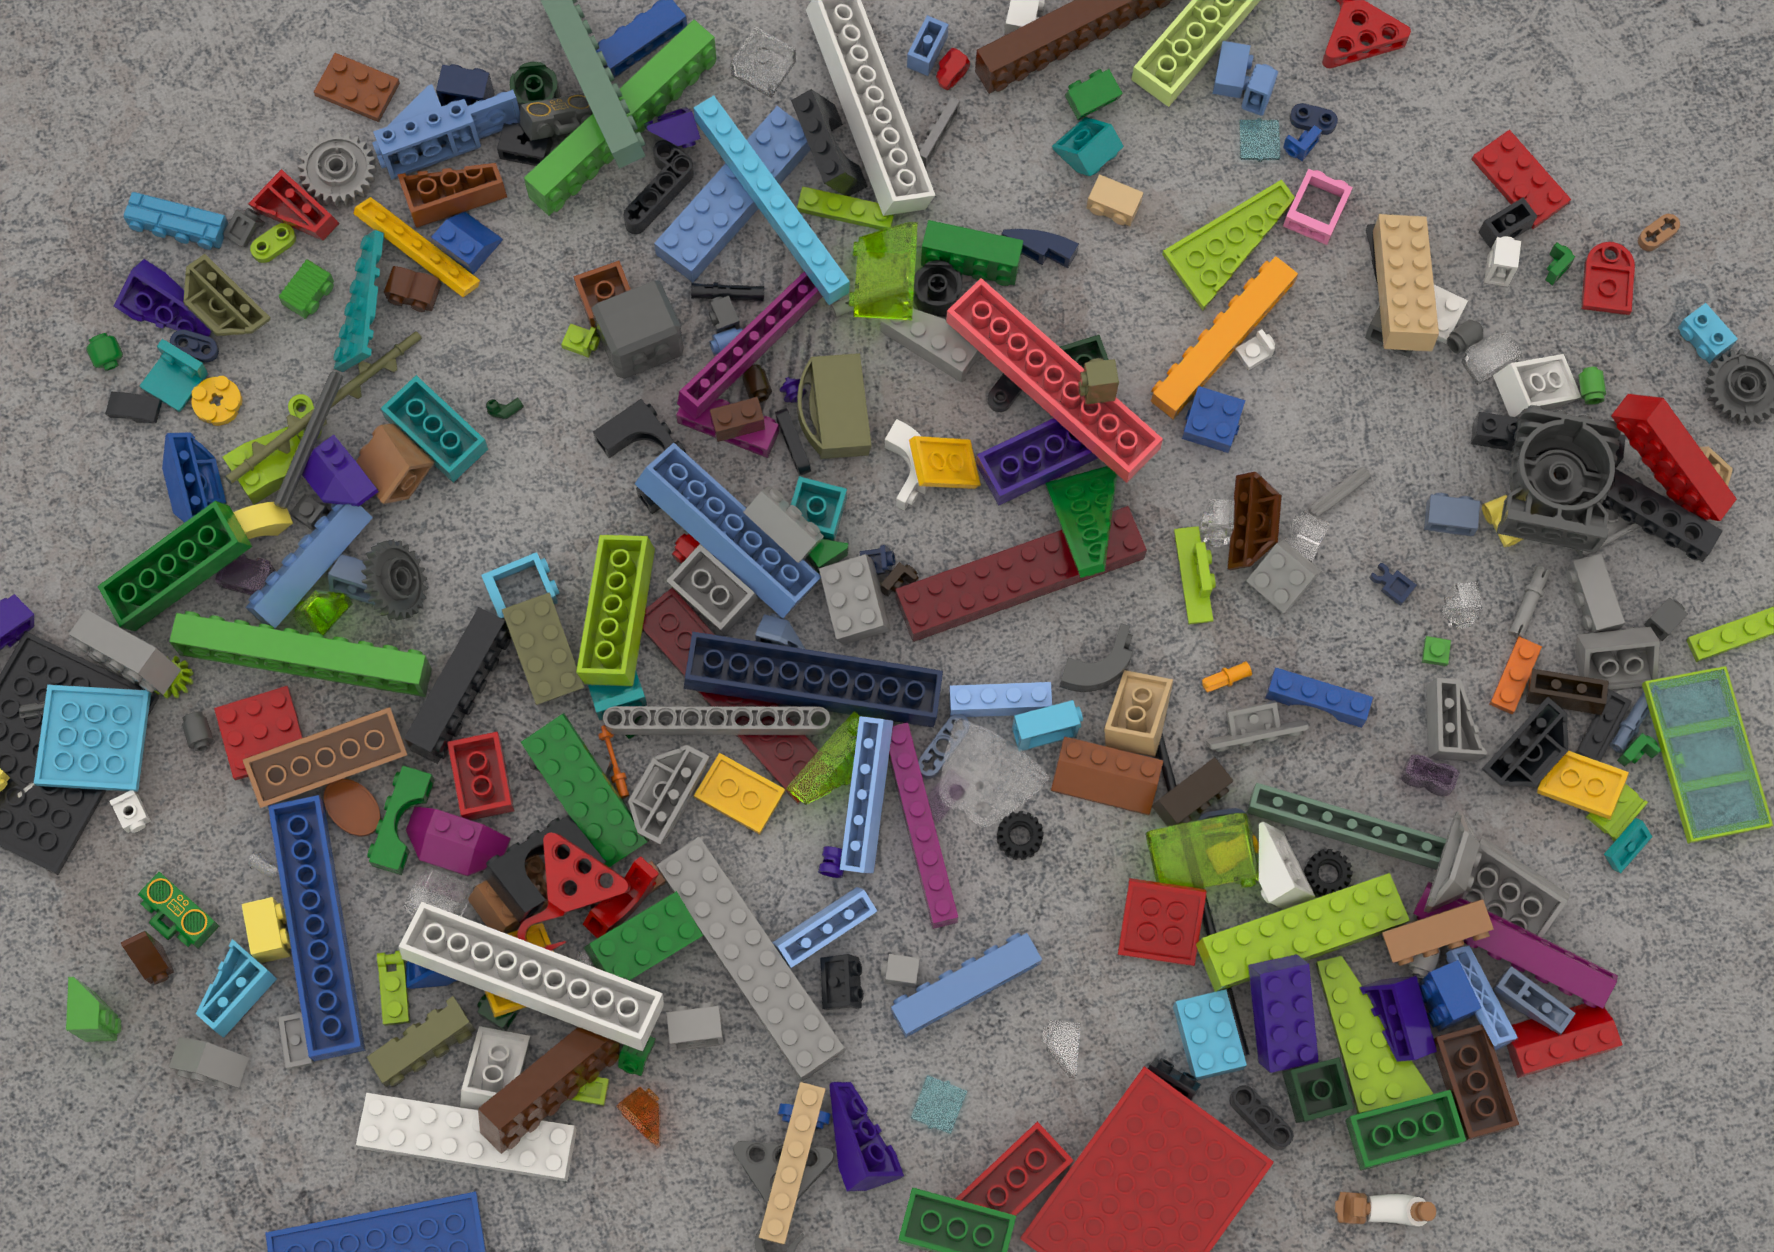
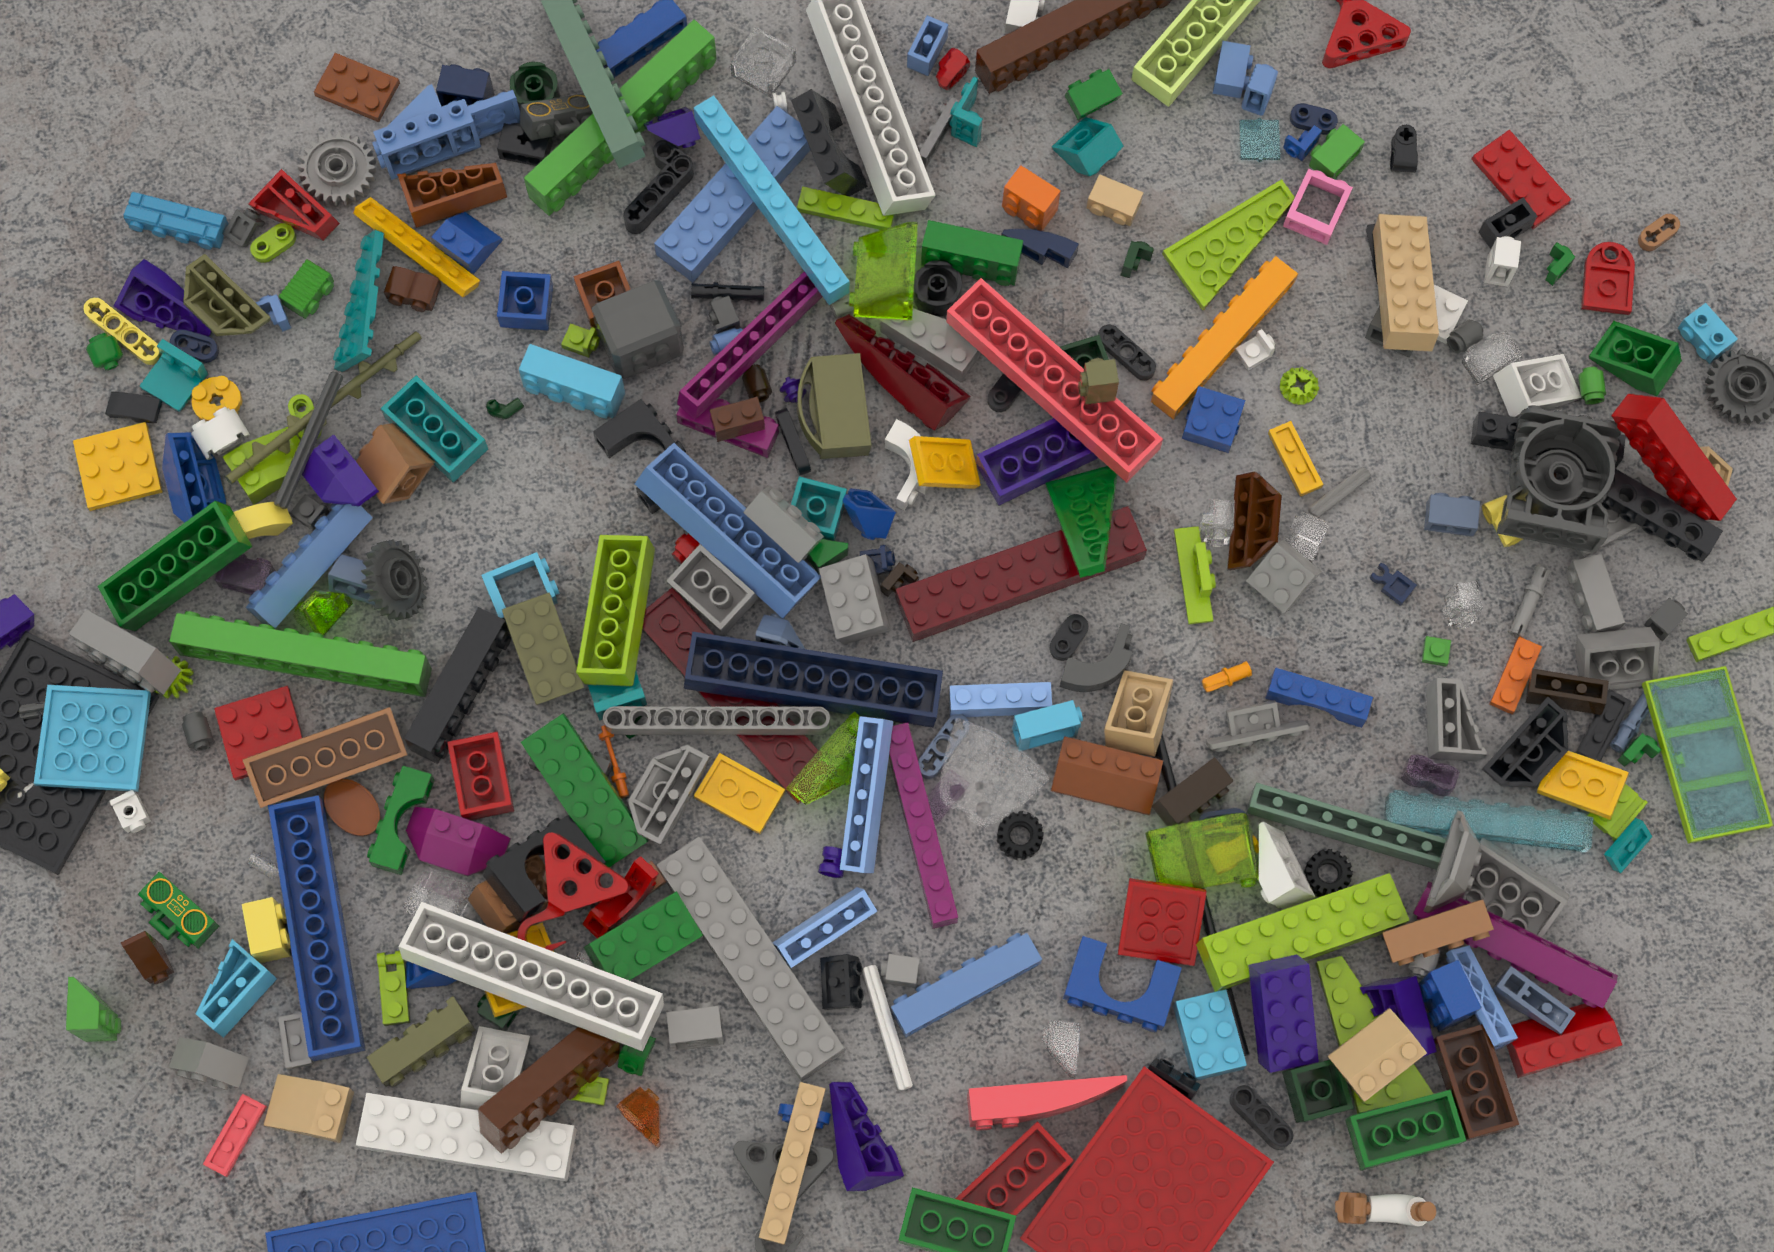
clear light blue piece [911,1075,967,1135] -> none
none -> yellow plate [73,422,163,511]
none -> light yellow beam [83,298,161,365]
none -> white brick [191,407,250,460]
none -> coral tile [203,1094,267,1177]
none -> medium blue bracket [256,294,291,332]
none -> tan slope [264,1074,354,1143]
none -> blue brick [497,271,553,331]
none -> medium azure brick [519,344,625,419]
none -> white bush [773,92,788,113]
none -> dark red wedge [835,314,971,431]
none -> blue slope [842,488,896,540]
none -> white axle [862,965,913,1091]
none -> teal bracket [949,77,983,148]
none -> coral slope [967,1075,1127,1131]
none -> orange brick [1002,165,1061,231]
none -> black plate [1049,614,1089,661]
none -> blue arch [1063,936,1182,1032]
none -> black beam [1098,324,1156,381]
none -> dark green bracket [1120,241,1154,278]
none -> yellow plate [1268,421,1324,497]
none -> lime gear [1280,366,1319,405]
none -> bright green brick [1309,124,1365,180]
none -> tan slope [1327,1008,1427,1102]
none -> clear light blue brick [1384,790,1593,852]
none -> black piece [1390,124,1418,173]
none -> green slope [1589,321,1682,397]

